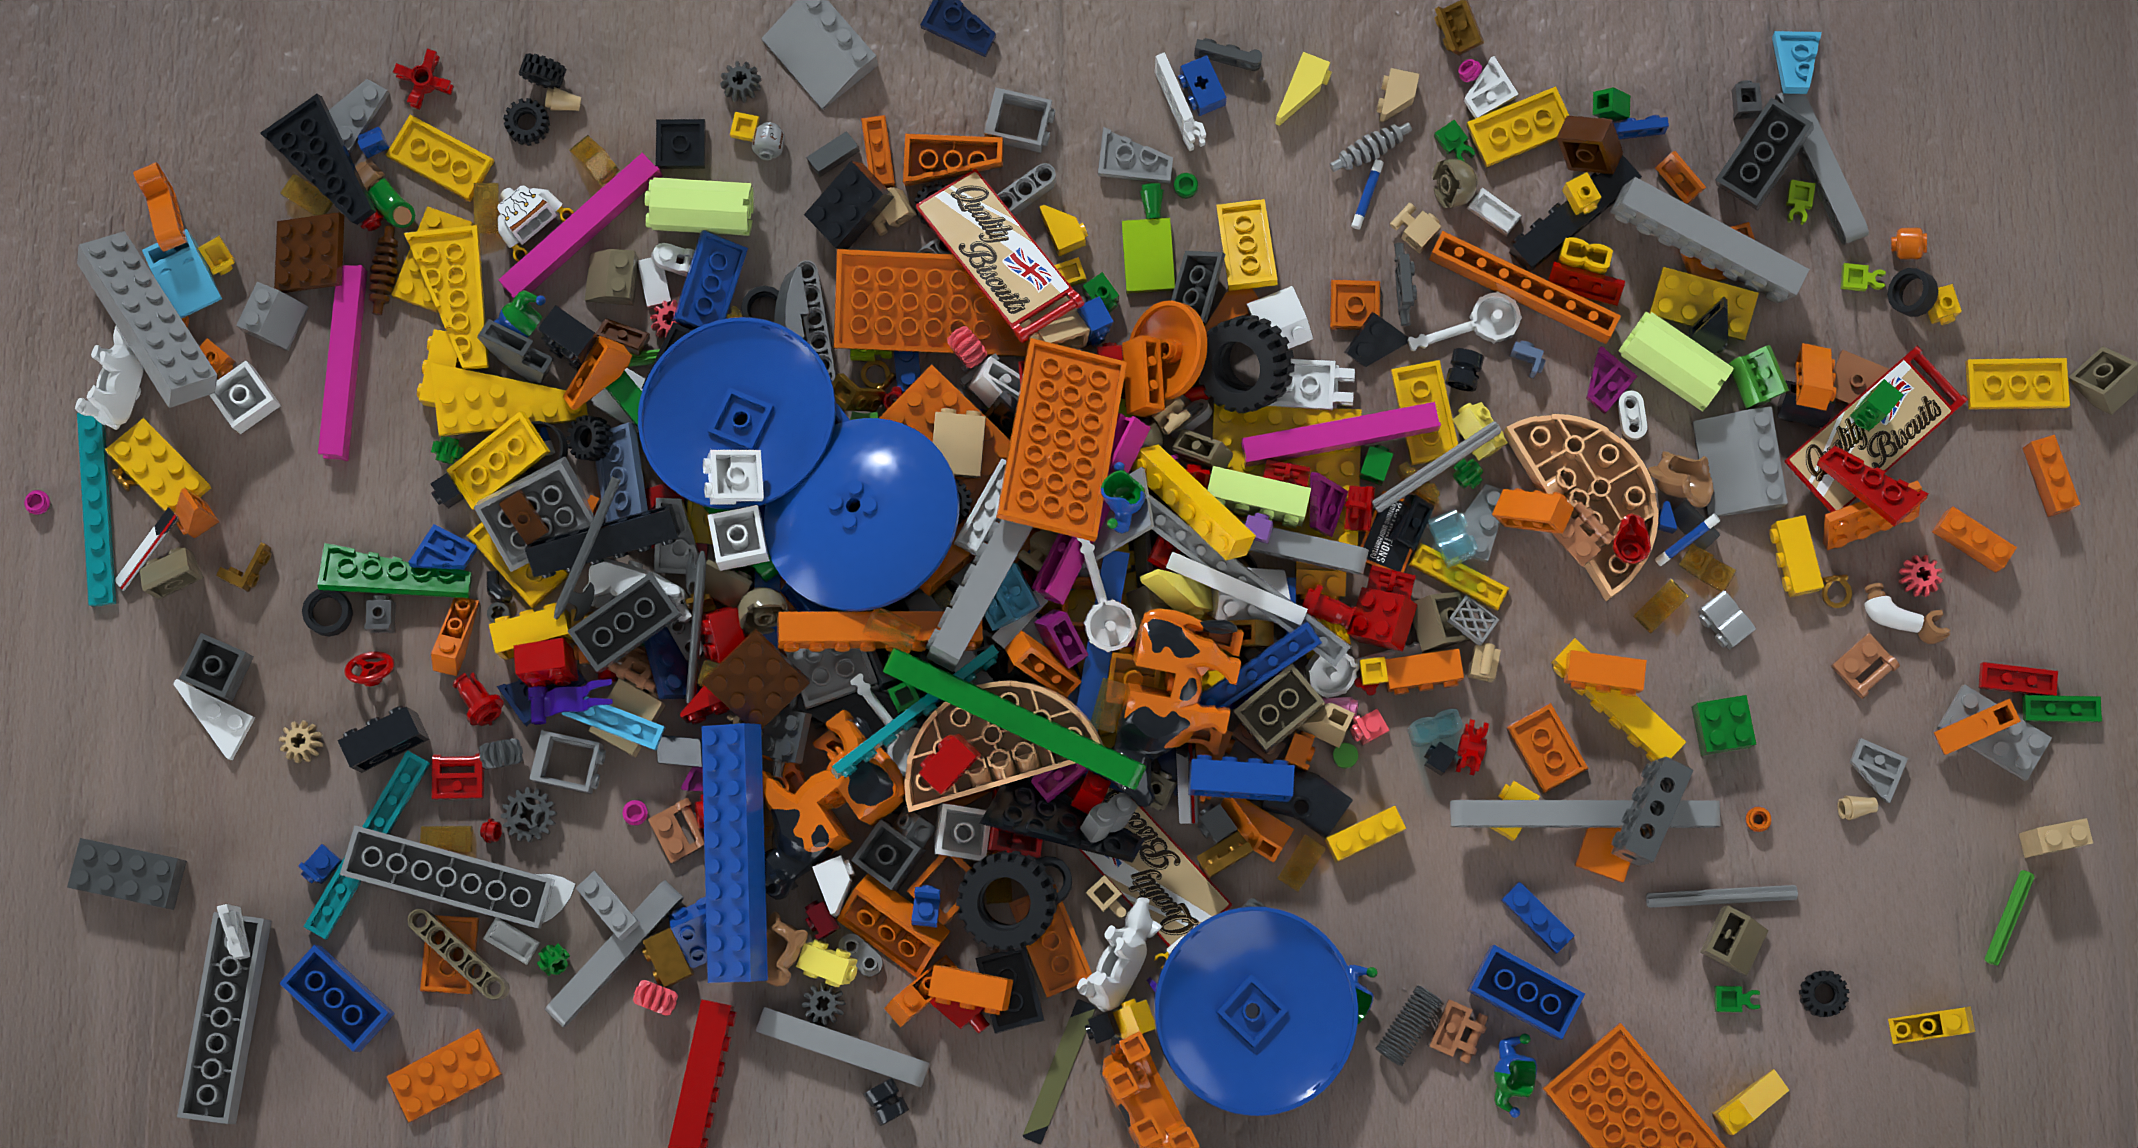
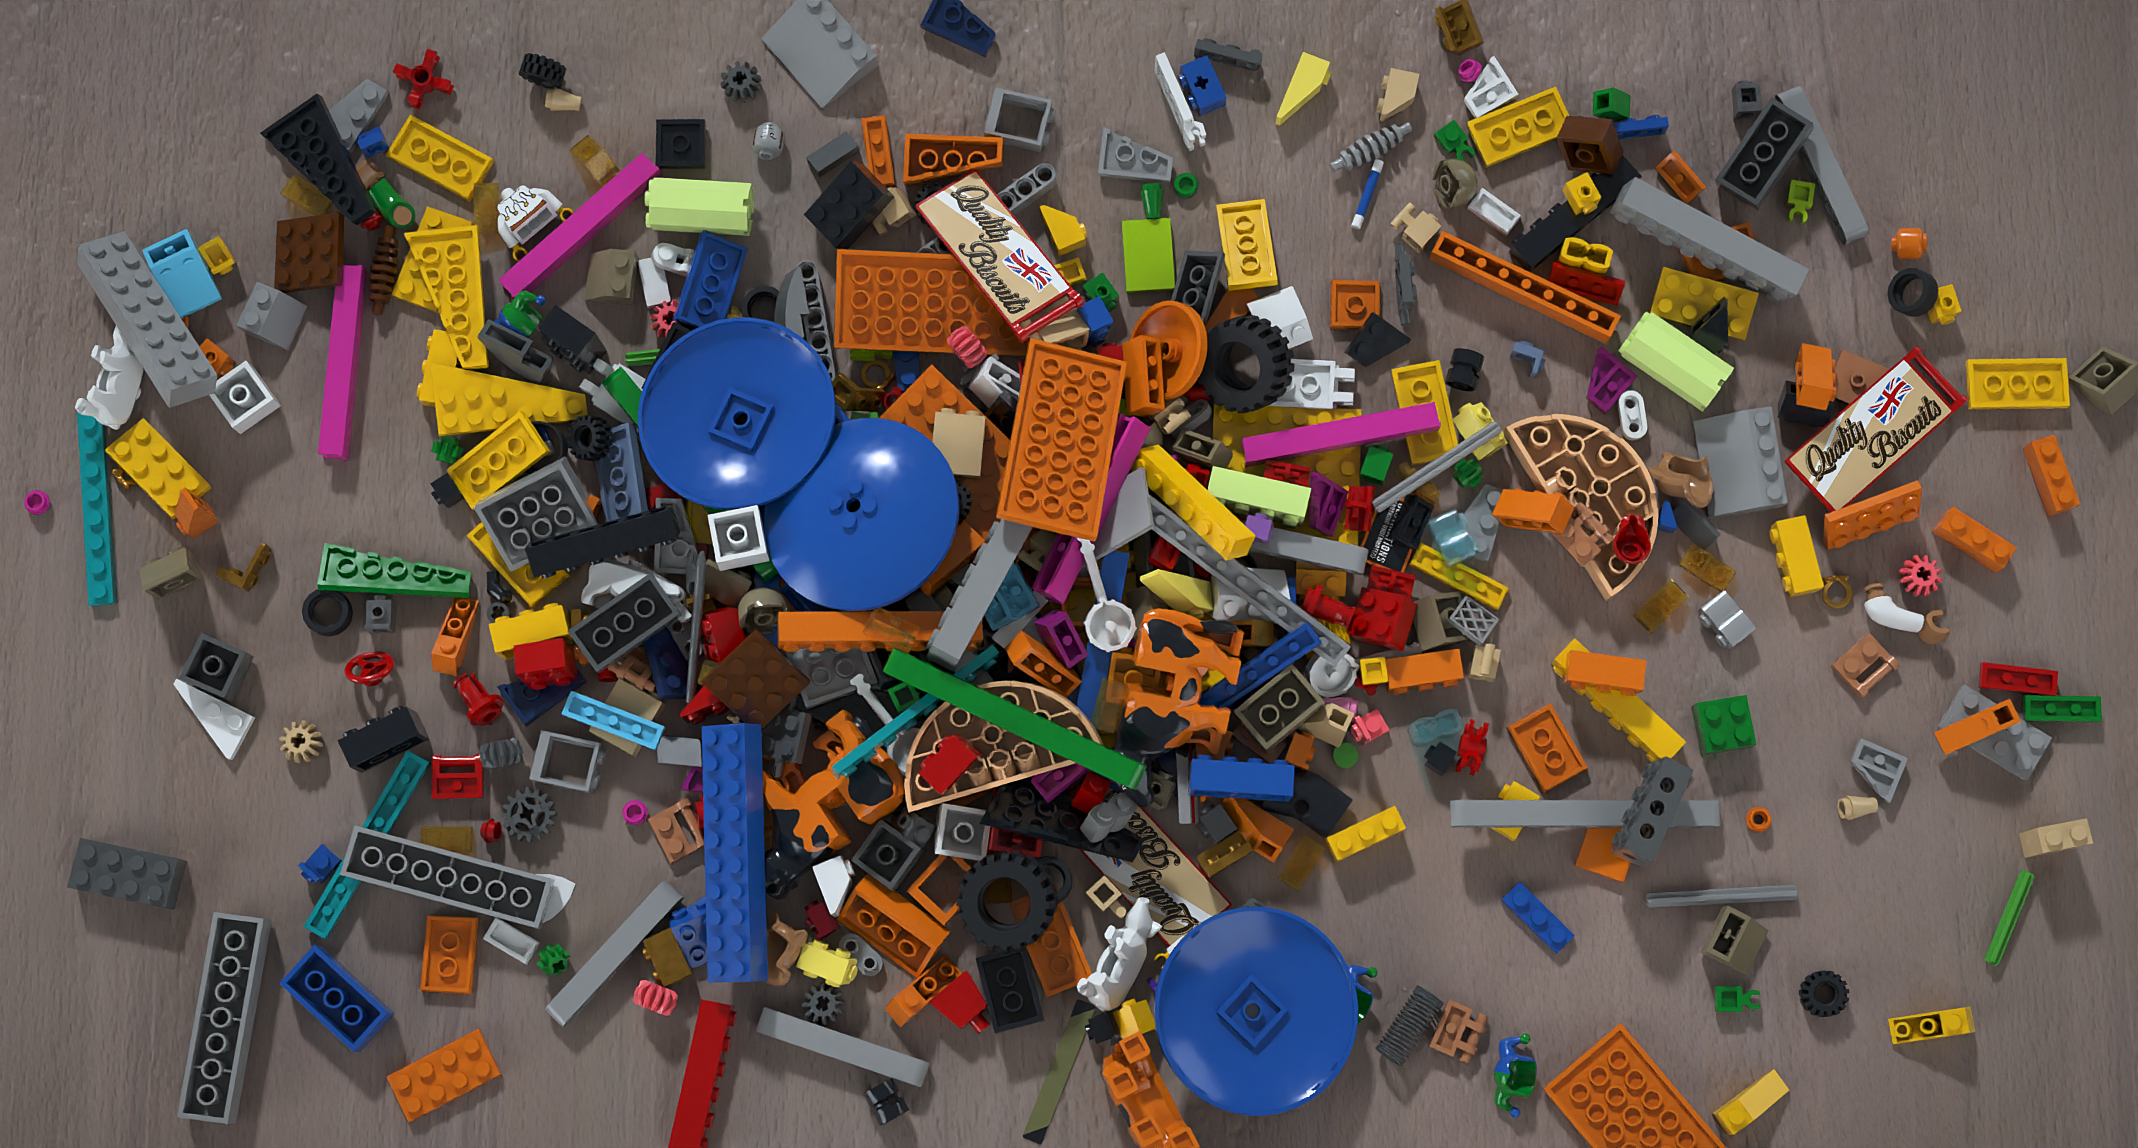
sticker [115,507,178,591] -> none
orange beam [133,162,187,252] -> none
white wing [217,904,250,959] -> none
dark tan beam [408,909,510,1000] -> none
blue wing [409,524,478,570] -> none
reddish brown plate [499,489,549,545] -> none
black tyre [504,98,550,146] -> none
dark purple flag [528,679,613,725] -> none
dark grey piece [554,476,621,621] -> none
orange slope [563,335,632,410] -> none
light grey plate [576,871,641,941] -> none
reddish brown plate [596,318,650,356] -> none
white plate [703,450,764,504] -> none
yellow plate [730,112,760,142] -> none
blue bracket [911,885,941,927] -> none
orange brick [928,965,1013,1015] -> none
white tile [954,459,1006,556] -> none
piece [1101,462,1146,534] -> none
white sticker [1166,552,1308,625] -> none
white piece [1407,291,1522,351] -> none
blue brick [1467,945,1585,1040] -> none
blue bar [1655,513,1720,566] -> none
bright green brick [1729,345,1789,410] -> none
medium azure wing [1772,31,1822,94] -> none
red wing [1817,446,1929,527] -> none
lime plate [1840,263,1886,292] -> none
green brick [1850,379,1903,432] -> none

